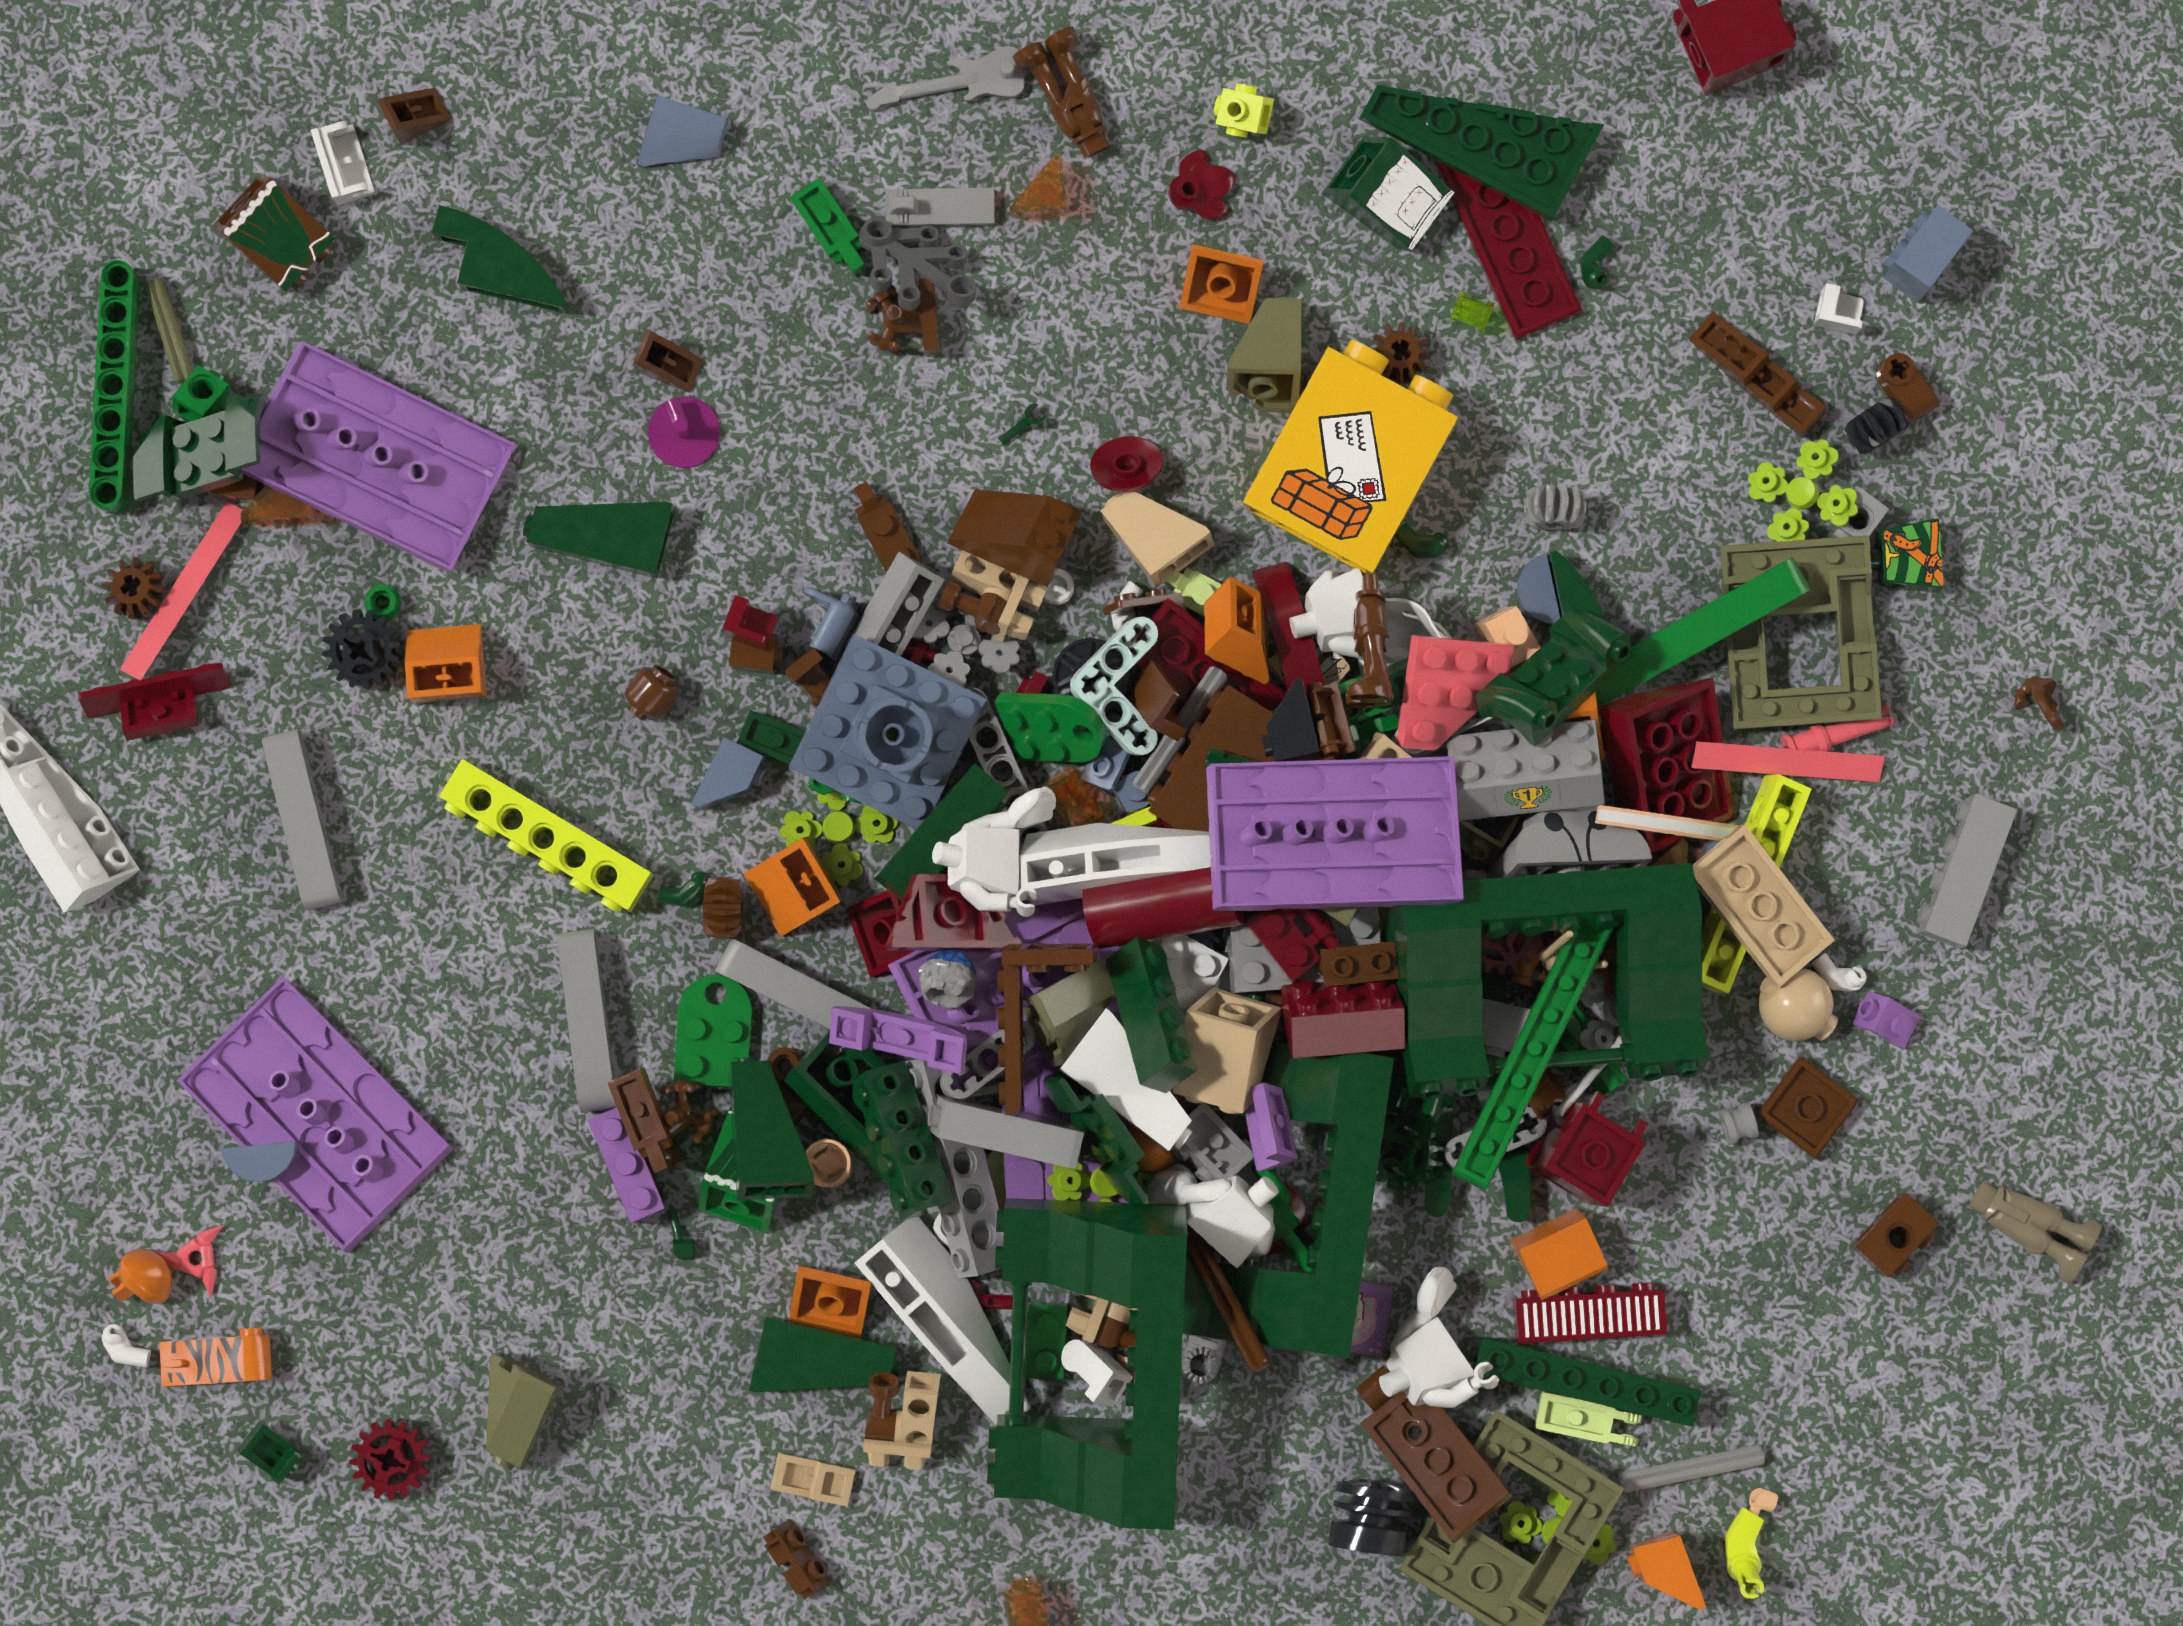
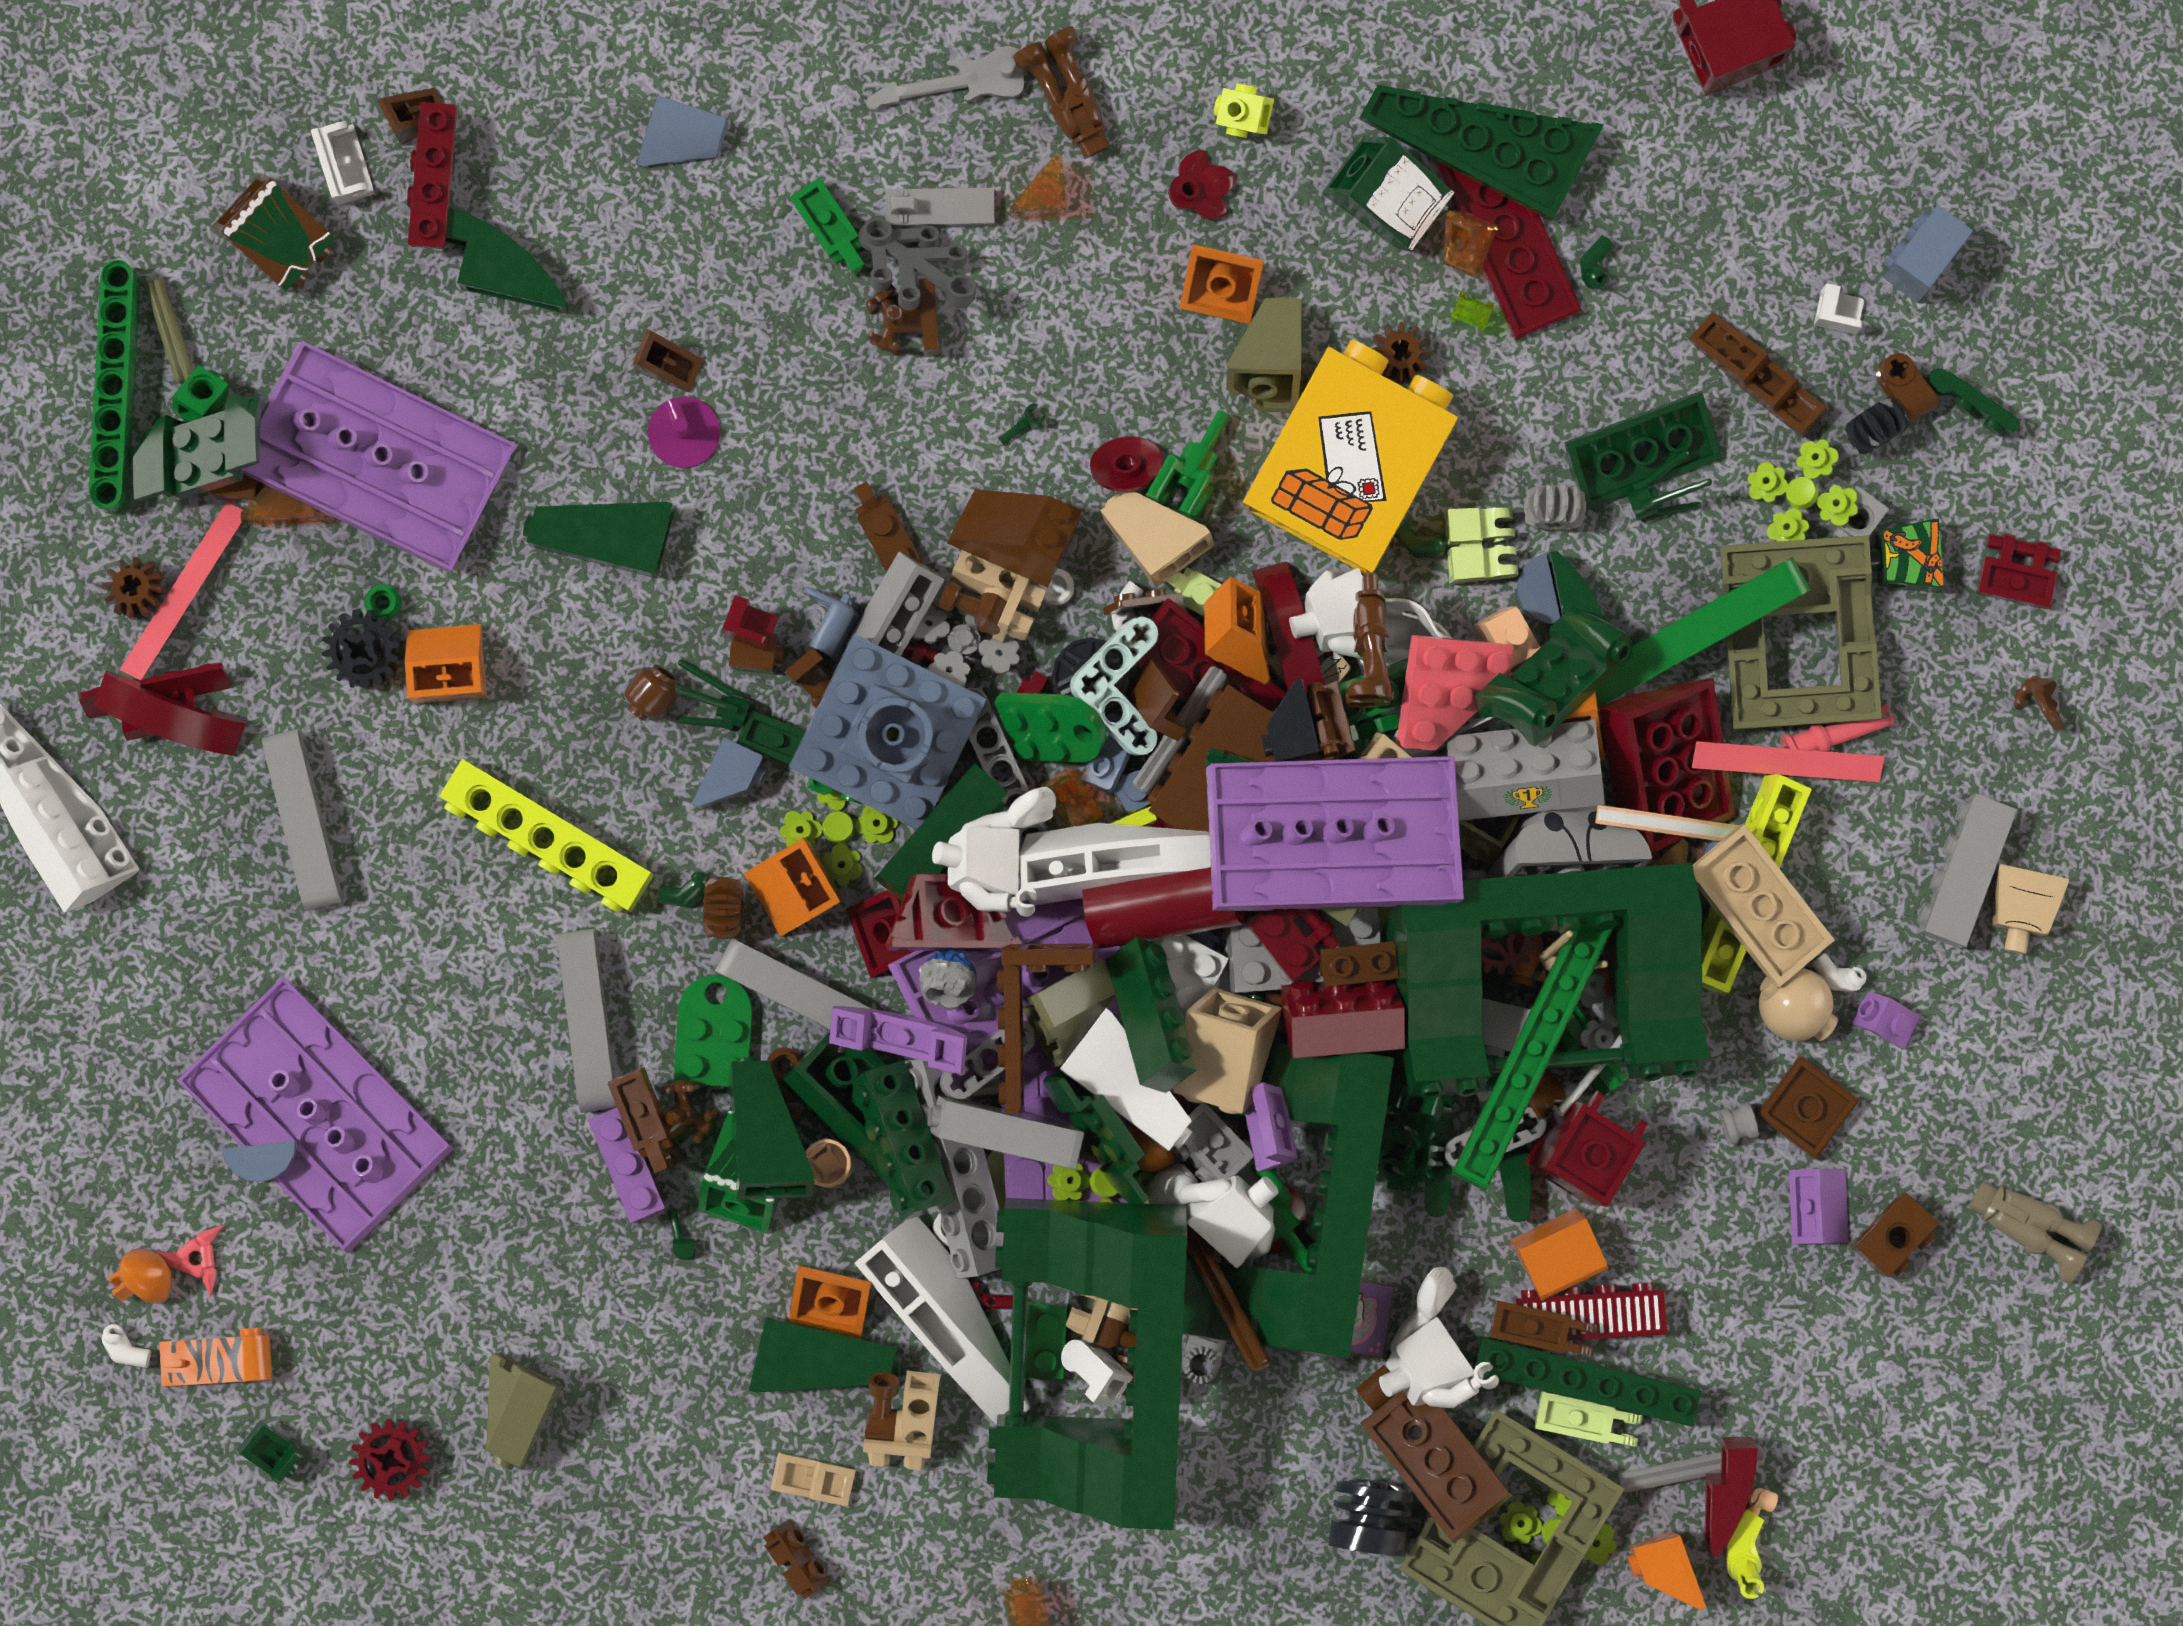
none -> dark red slope [93,670,247,756]
none -> dark red bracket [407,102,458,249]
none -> dark green plant [675,659,752,731]
none -> green plant [1146,410,1230,522]
none -> clear orange slope [1444,210,1498,278]
none -> yellowish green legs [1444,508,1518,585]
none -> reddish brown hinge [1489,1300,1599,1357]
none -> dark green slope [1564,391,1722,510]
none -> dark green plant [1627,450,1712,521]
none -> dark red slope [1704,1437,1758,1557]
none -> medium lavender panel [1789,1169,1849,1244]
none -> dark green hinge [1926,367,2021,437]
none -> dark red plate [1976,533,2061,609]
none -> tan torso [1991,864,2069,954]

